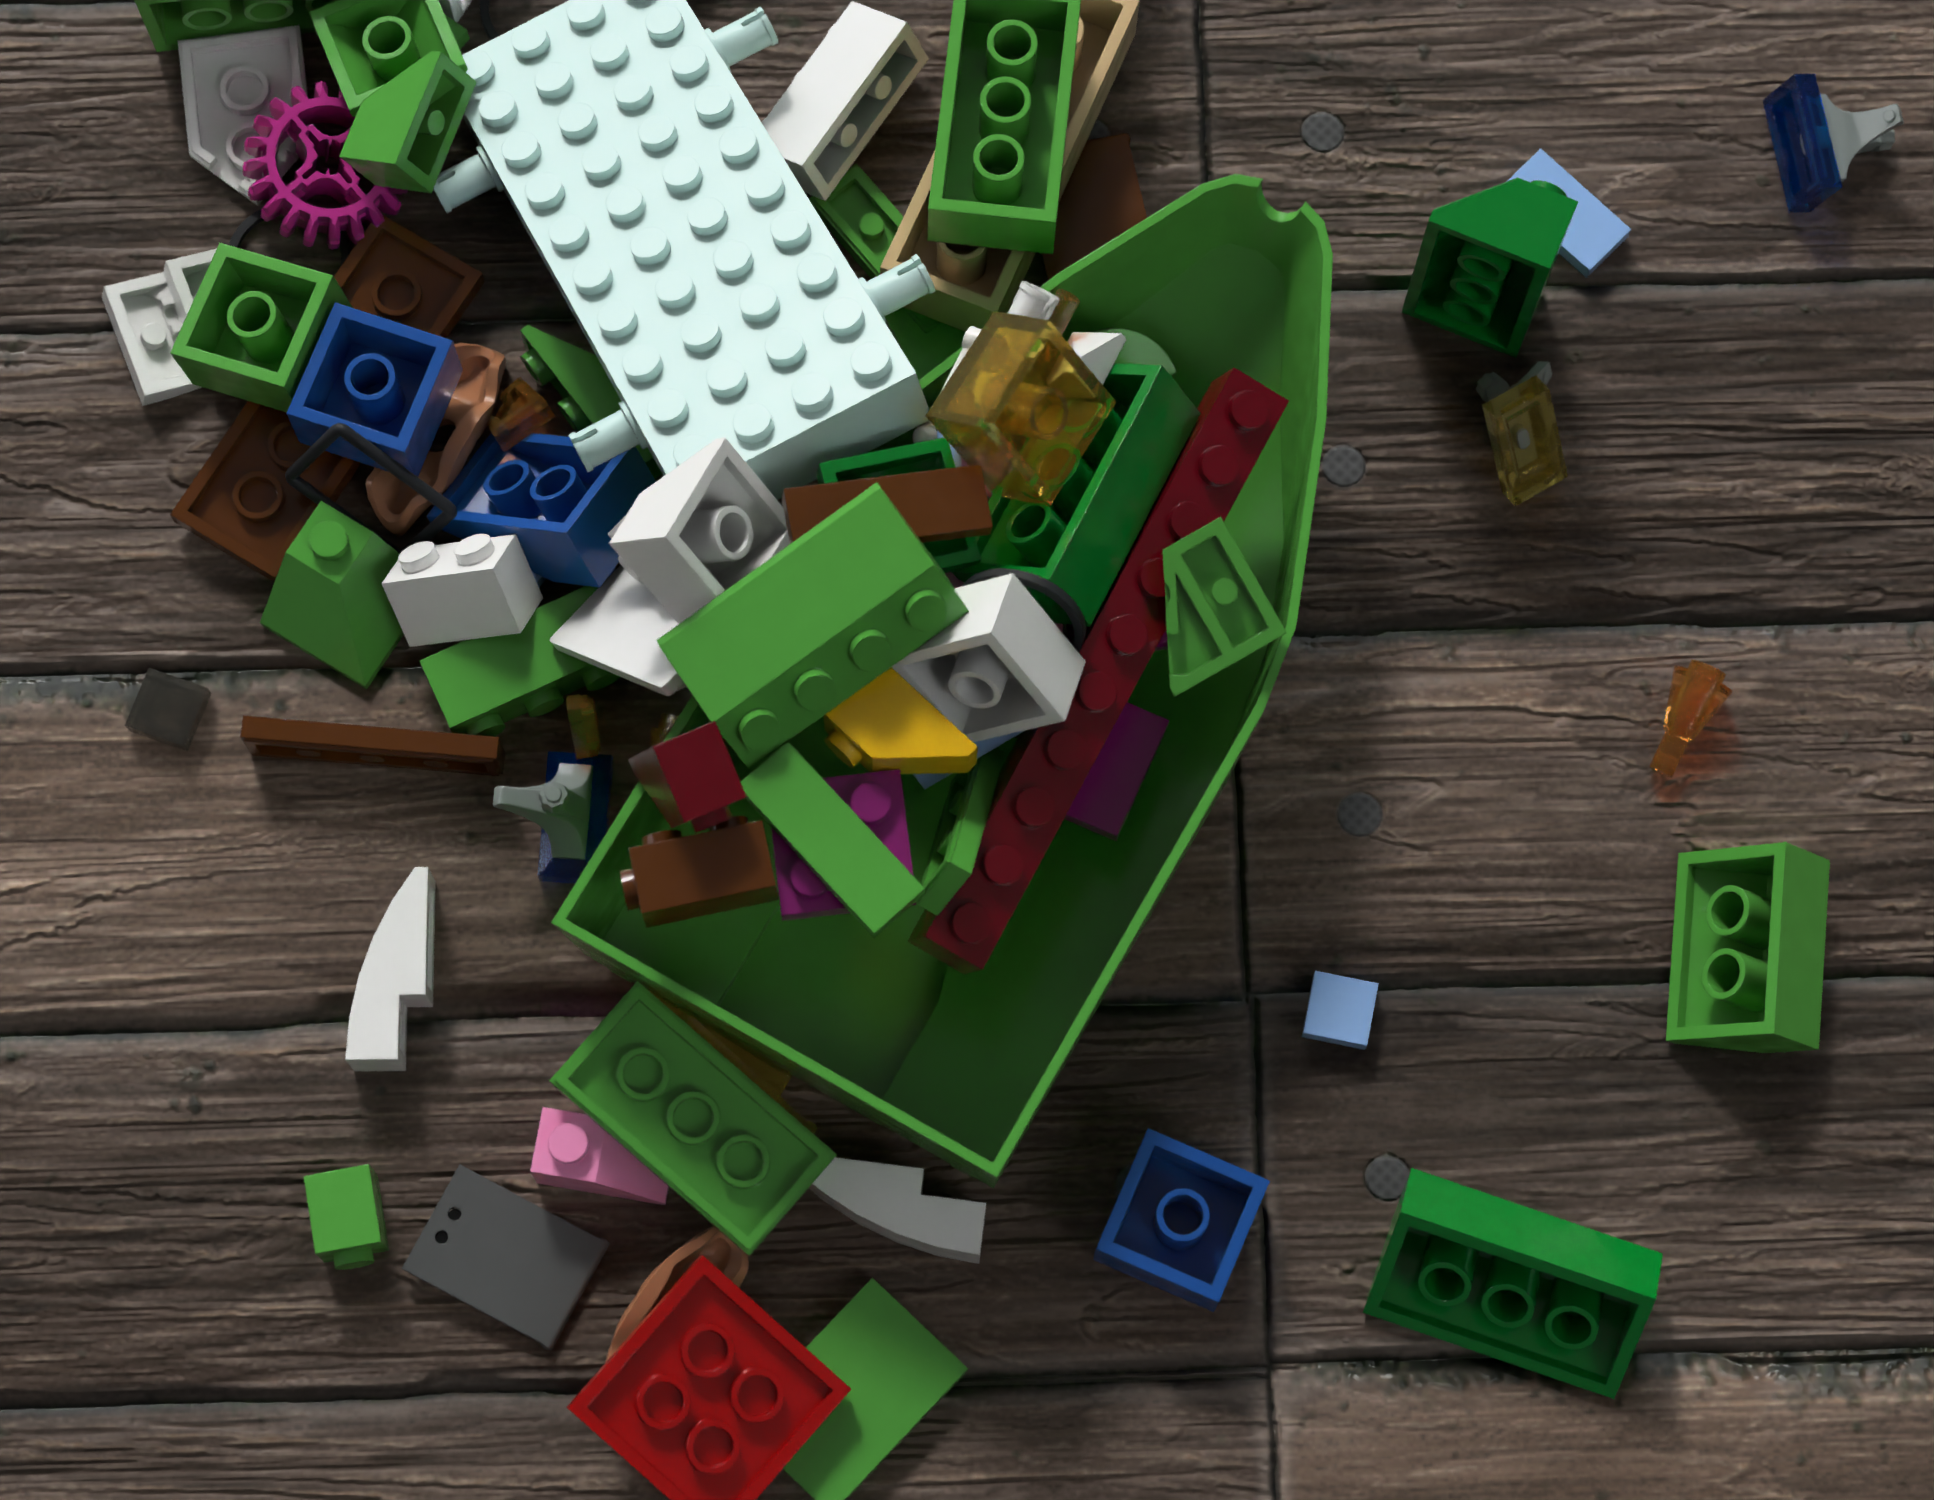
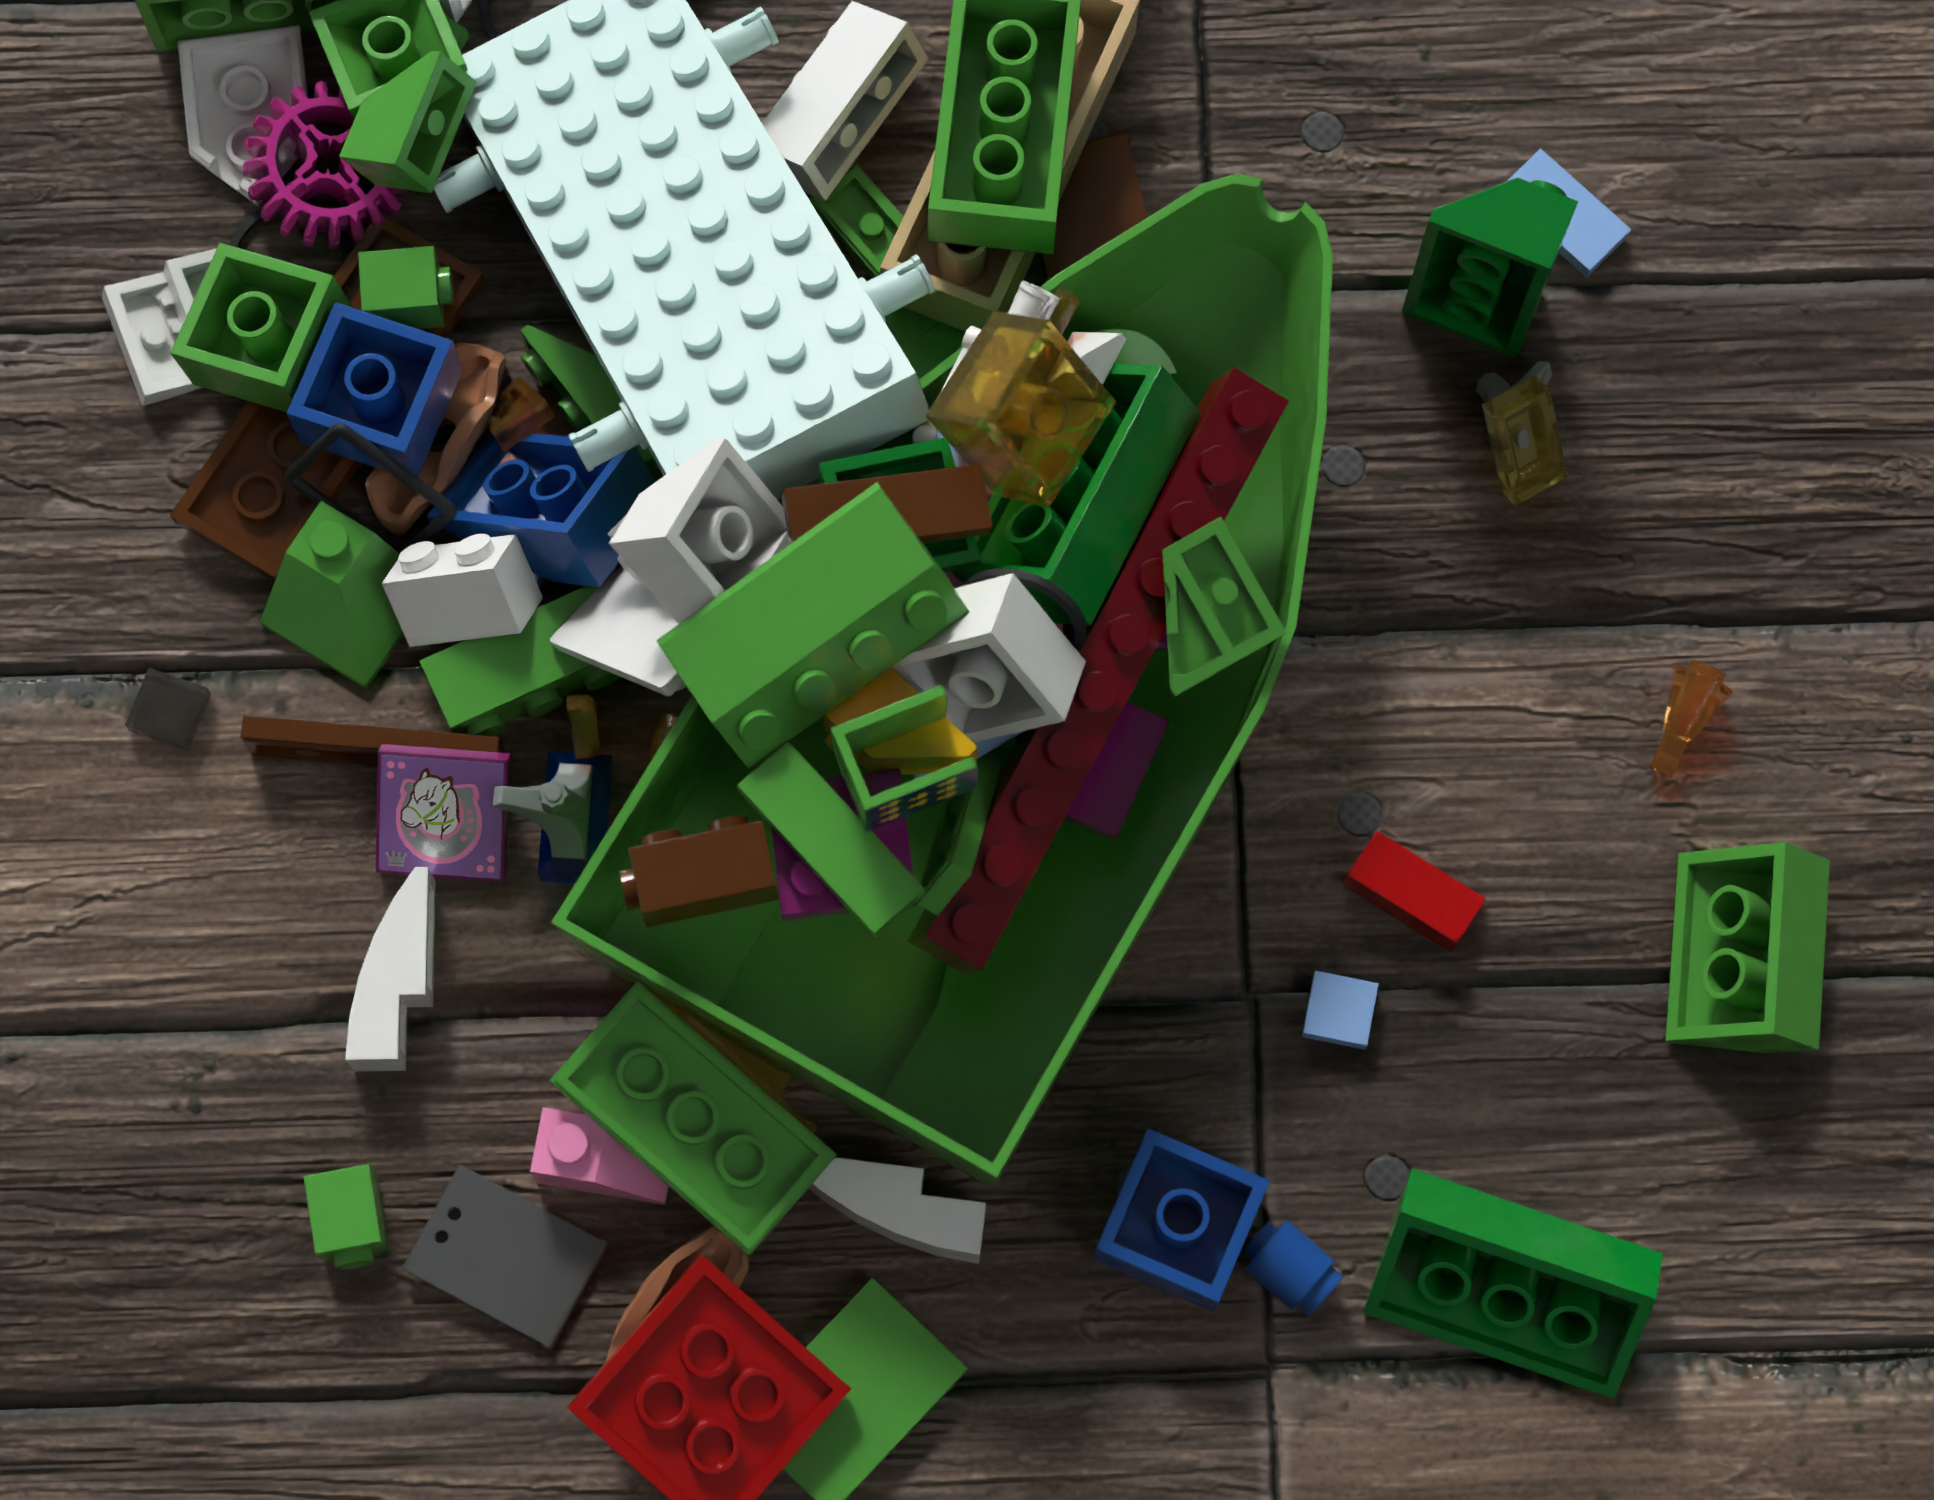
dark red slope [628,721,747,833] -> none
clear blue piece [1762,74,1904,213] -> none
none -> bright green brick [358,246,454,329]
none -> tile [375,744,510,882]
none -> bright green piece [831,685,978,832]
none -> blue brick [1244,1220,1344,1317]
none -> red slope [1343,831,1486,953]

